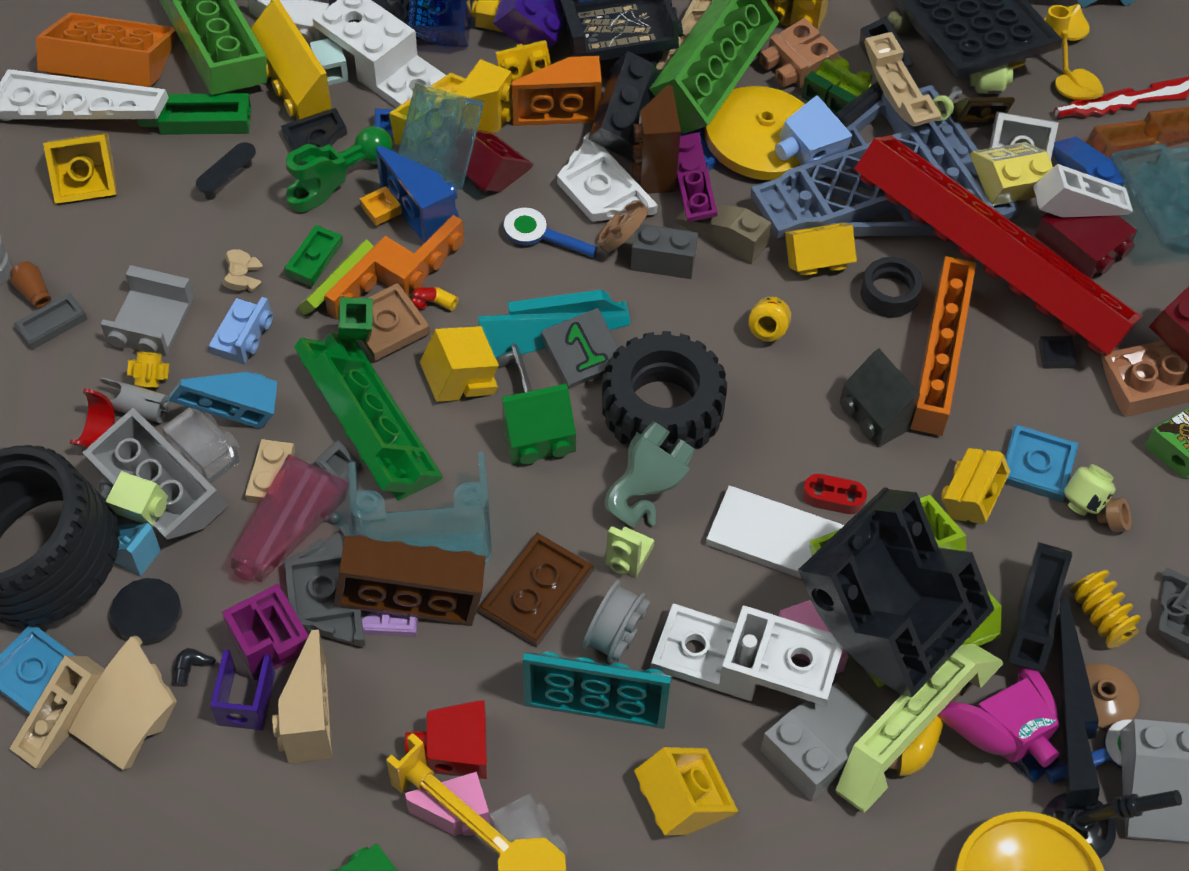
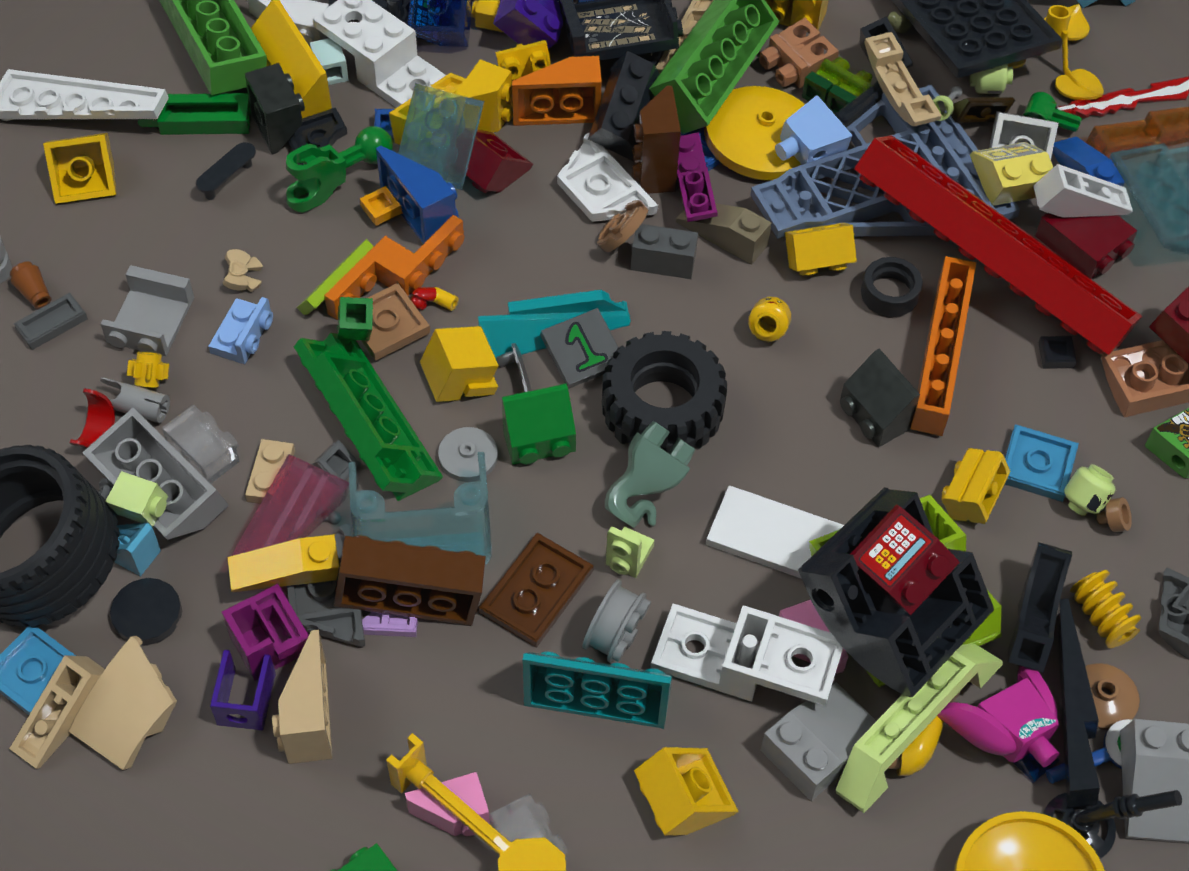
orange slope [36,12,178,87] -> none
dark azure slope [168,372,278,429] -> none
black animal [173,648,217,687] -> none
green plate [284,225,343,287] -> none
red torso [405,700,487,779] -> none
piece [504,208,598,258] -> none
red beam [803,474,867,514] -> none
none -> yellow slope [227,534,339,592]
none -> pearl dark grey slope [245,63,305,154]
none -> light grey piece [438,427,498,482]
none -> slope [851,504,960,615]
none -> green axle [1022,92,1082,132]

